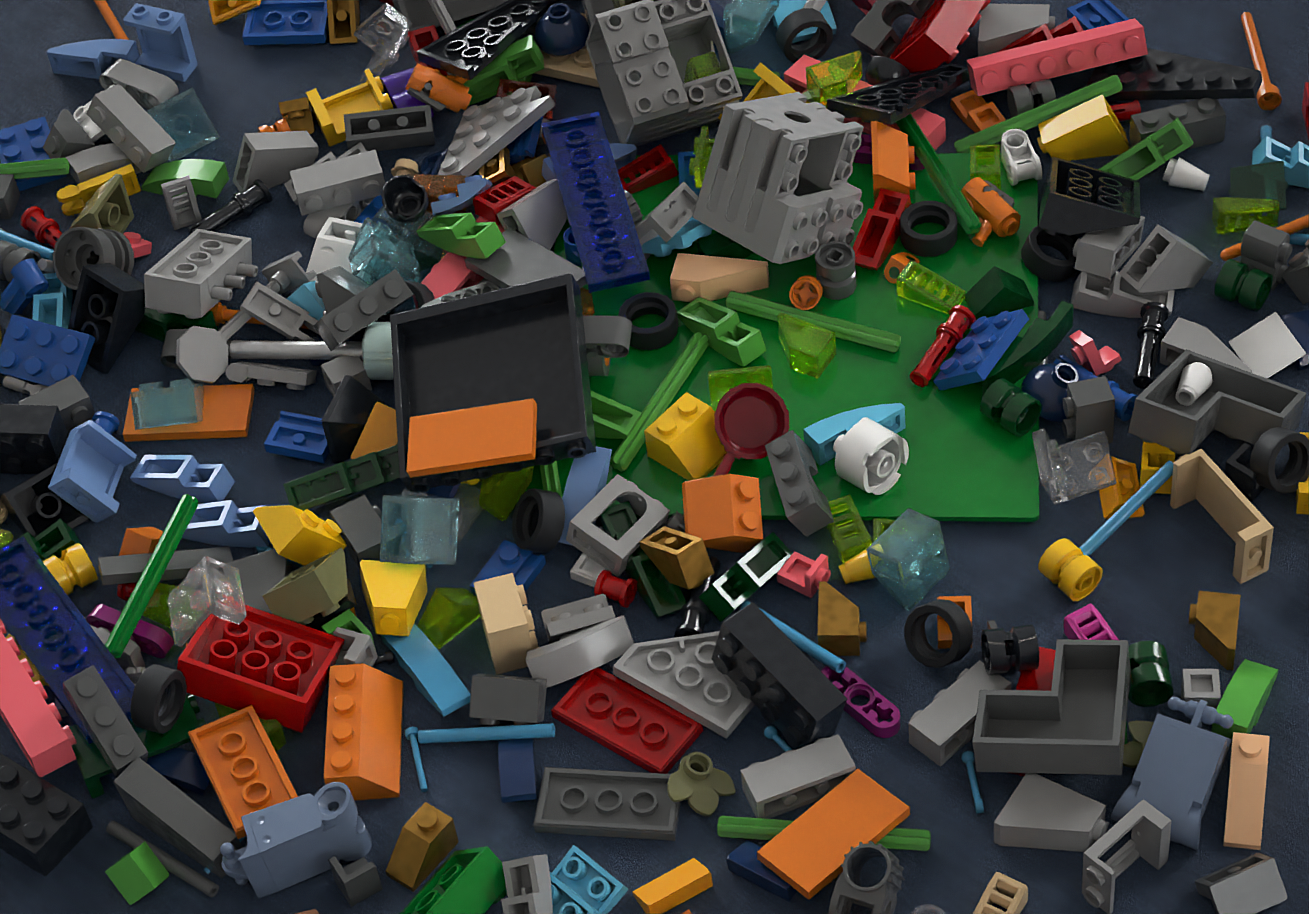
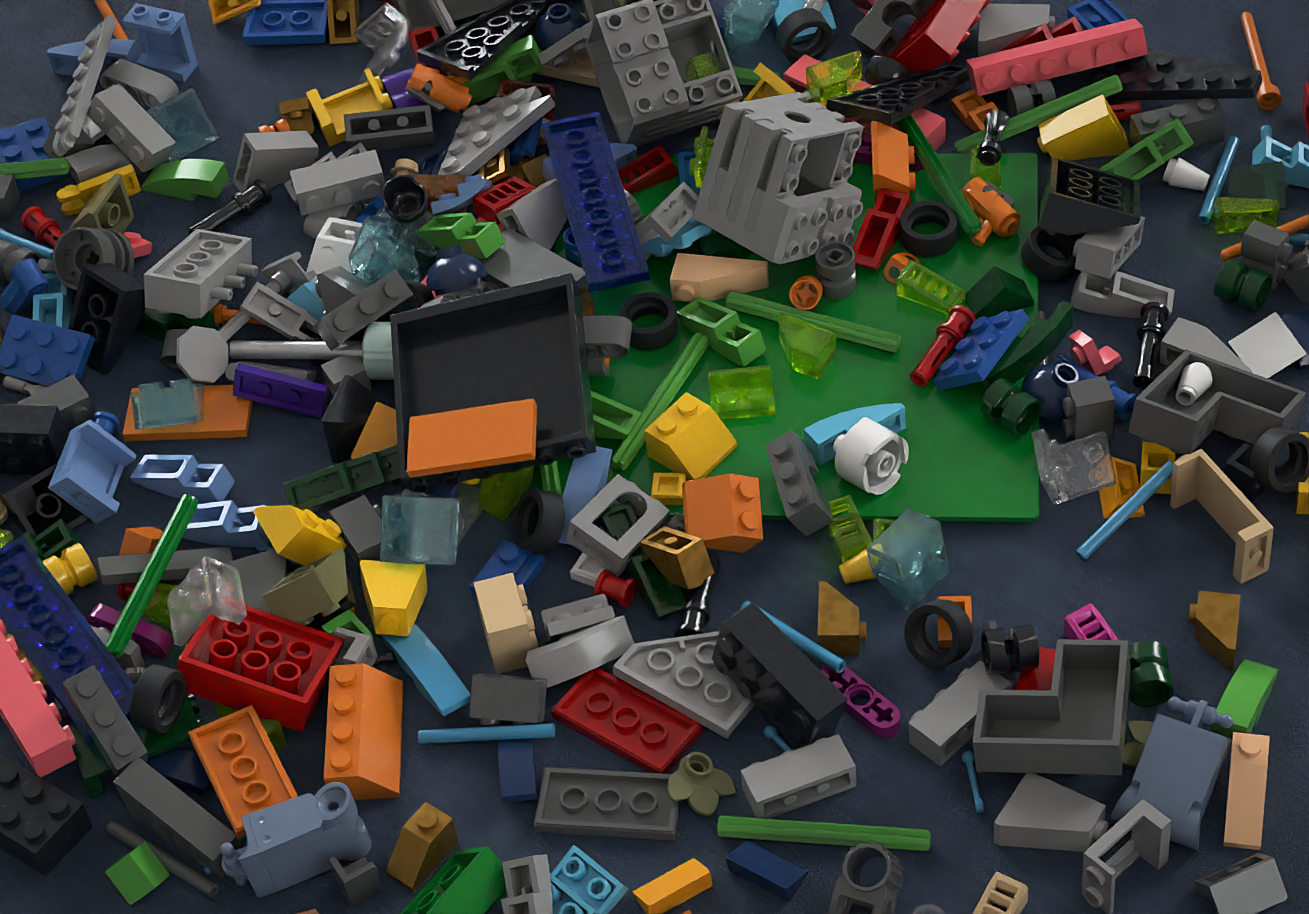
light grey slope [161,175,202,230] -> none
blue plate [264,411,329,463] -> none
dark azure piece [405,727,428,792] -> none
clear neon green slope [417,587,481,649] -> none
dark green slope [699,532,793,622] -> none
dark red piece [712,383,790,477] -> none
orange tile [757,769,910,900] -> none
coral bracket [777,551,831,598] -> none
white piece [1001,129,1043,186] -> none
yellow wheel [1038,538,1103,601] -> none
light grey slope [1119,225,1213,293] -> none
light grey panel [1181,669,1221,709] -> none
none -> light grey hinge [52,15,116,157]
none -> dark purple plate [233,363,328,418]
none -> dark blue piece [426,244,487,296]
none -> light grey hinge [538,20,593,68]
none -> yellow tile [651,473,687,505]
none -> black piece [977,109,1009,166]
none -> dark azure piece [1197,136,1240,225]

